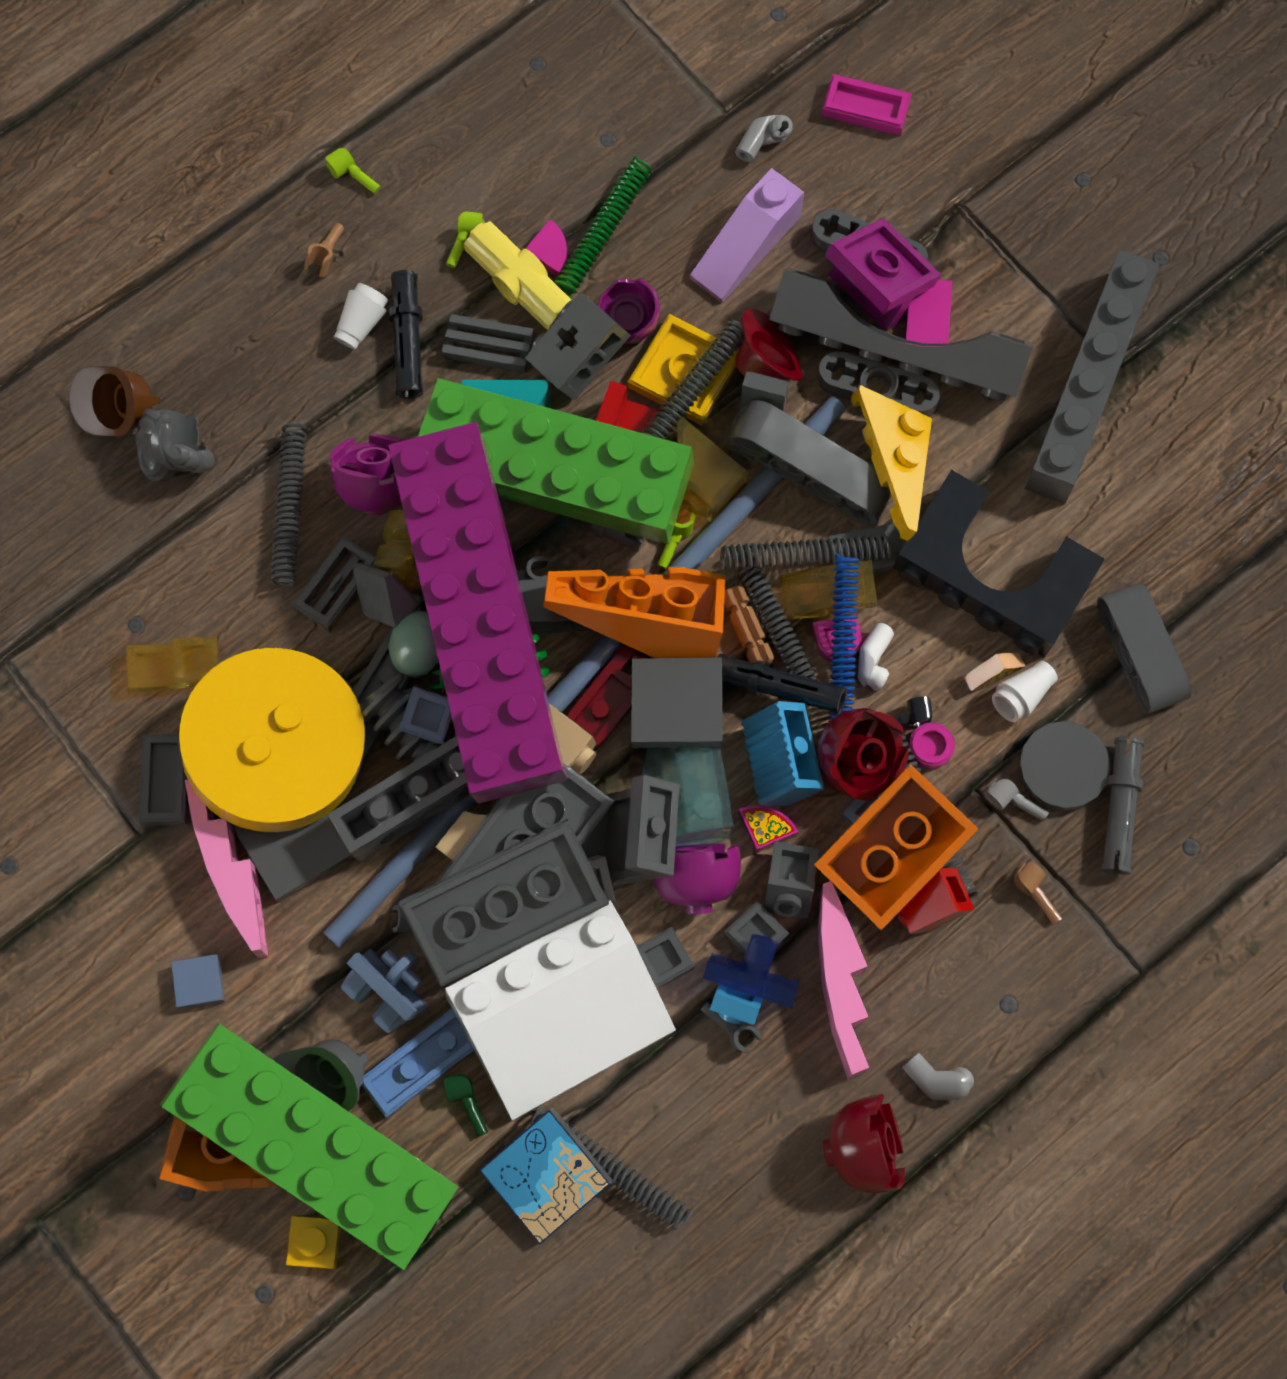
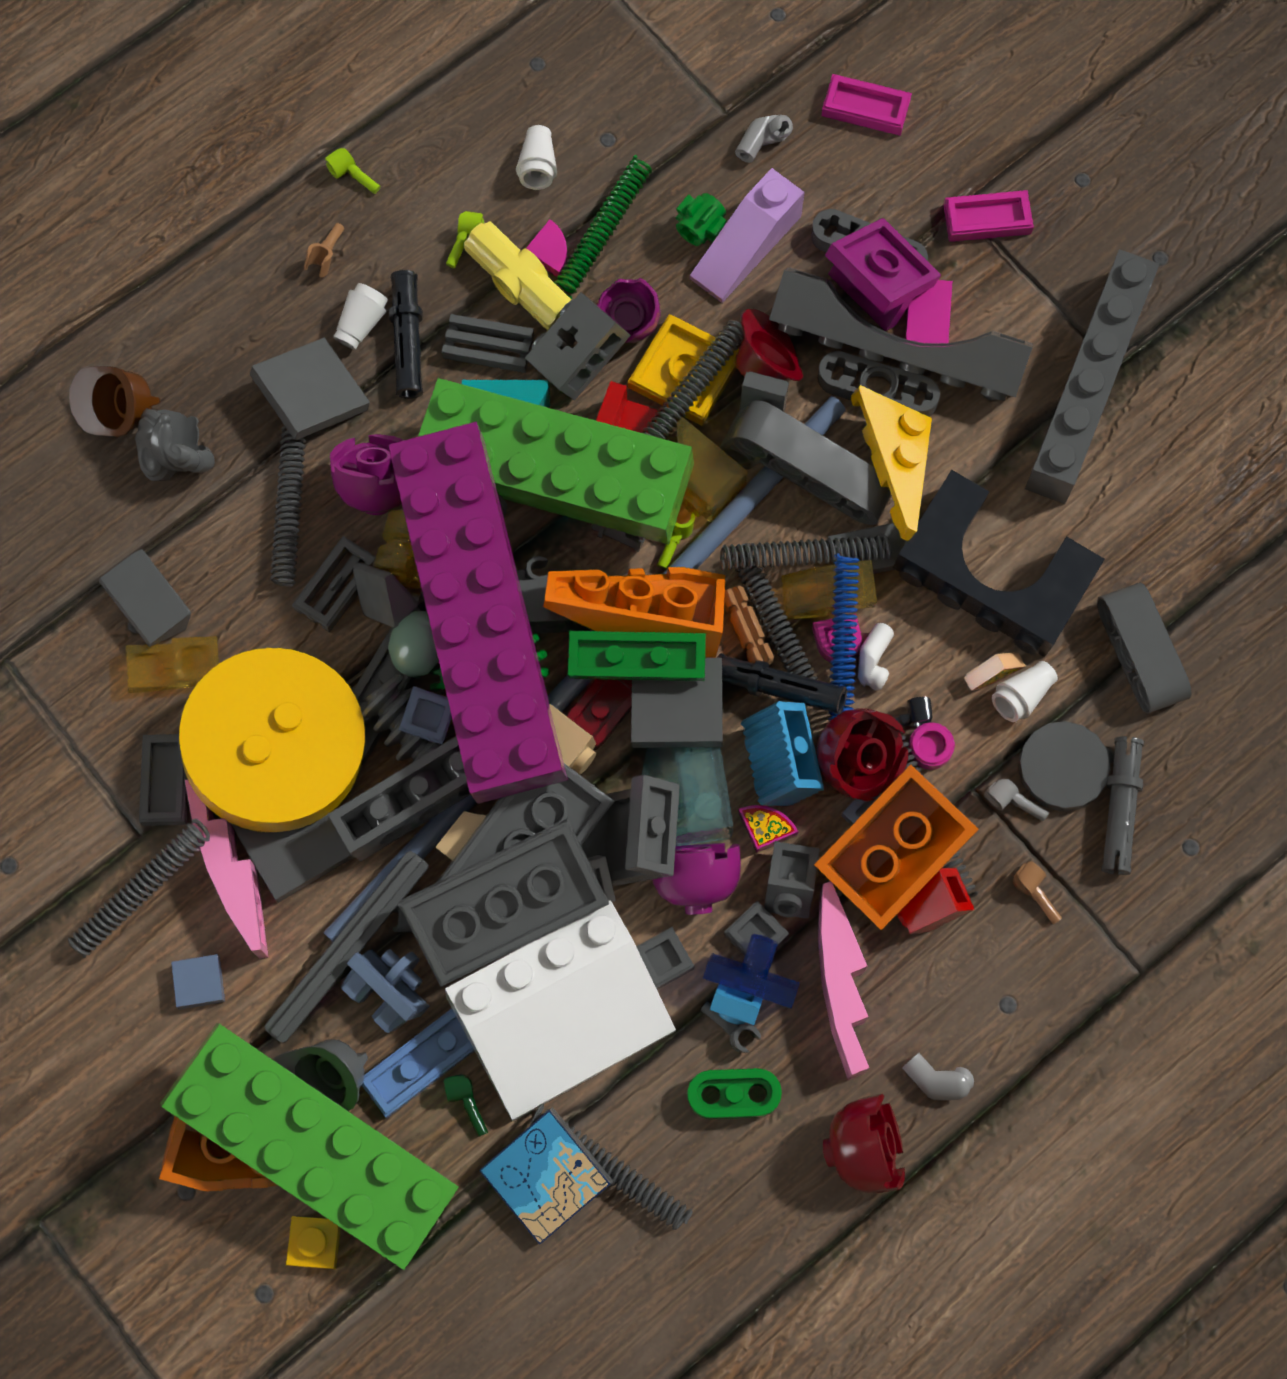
none -> dark grey piece [68,819,210,958]
none -> dark grey slope [99,549,191,647]
none -> dark grey tile [250,337,370,440]
none -> dark grey axle [265,851,428,1043]
none -> white cone [516,125,557,190]
none -> green plate [568,631,706,681]
none -> green gear [675,193,727,246]
none -> green plate [687,1068,782,1120]
none -> dark pink tile [943,190,1034,242]

